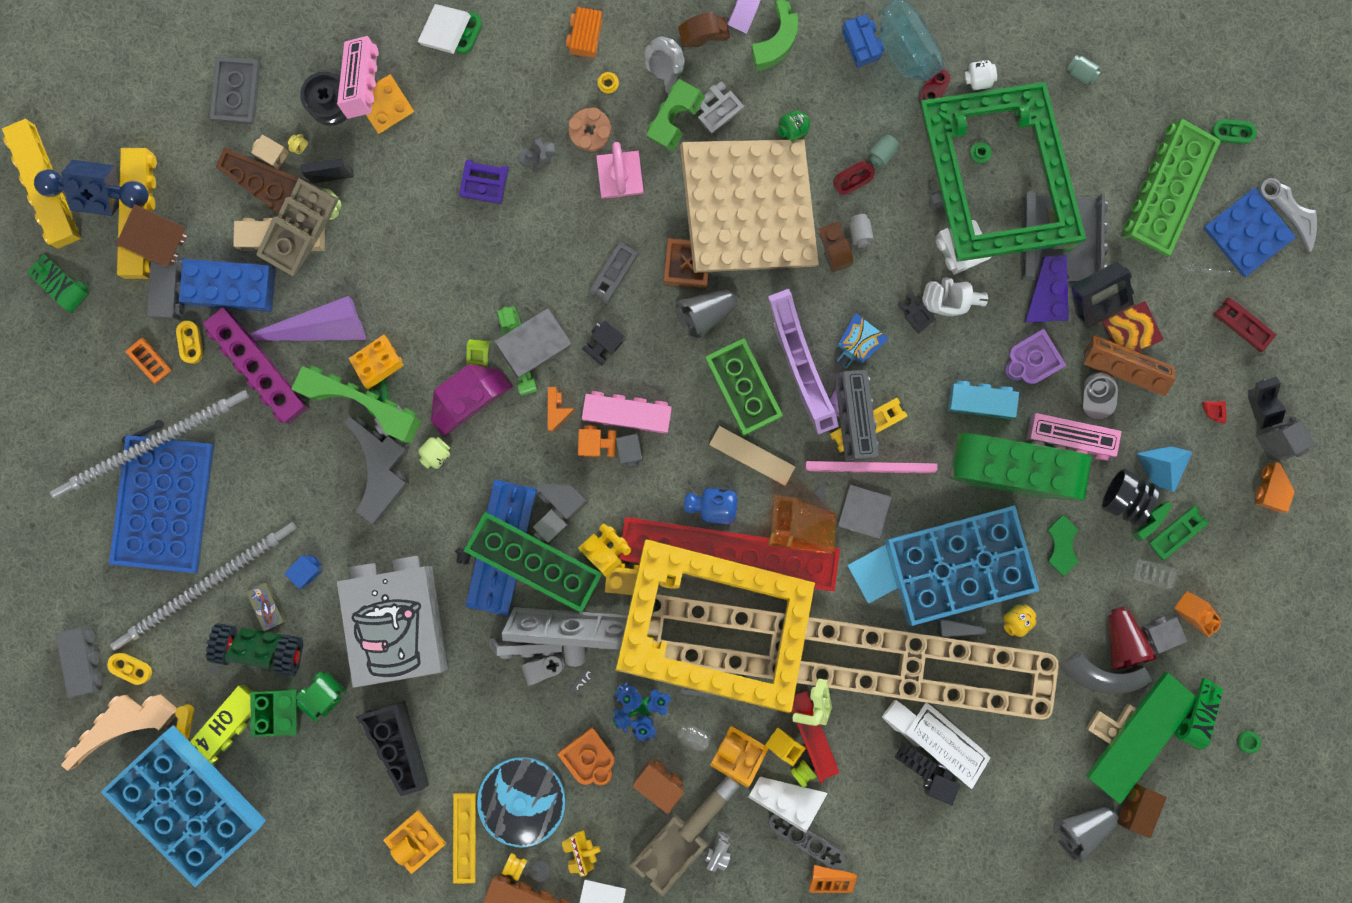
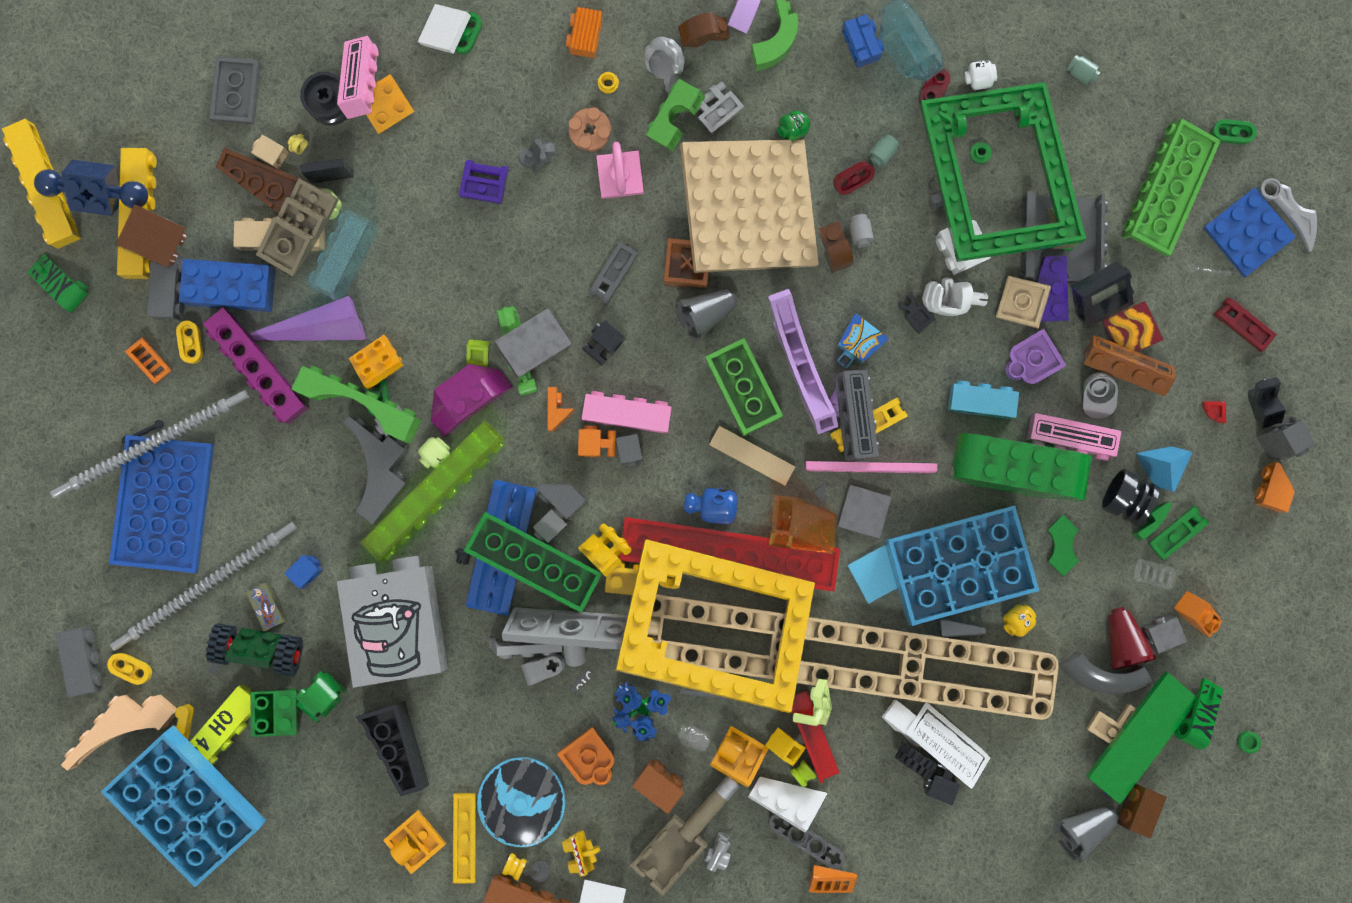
none -> clear light blue piece [308,208,379,301]
none -> clear neon green brick [360,420,506,561]
none -> tan tile [996,276,1051,329]

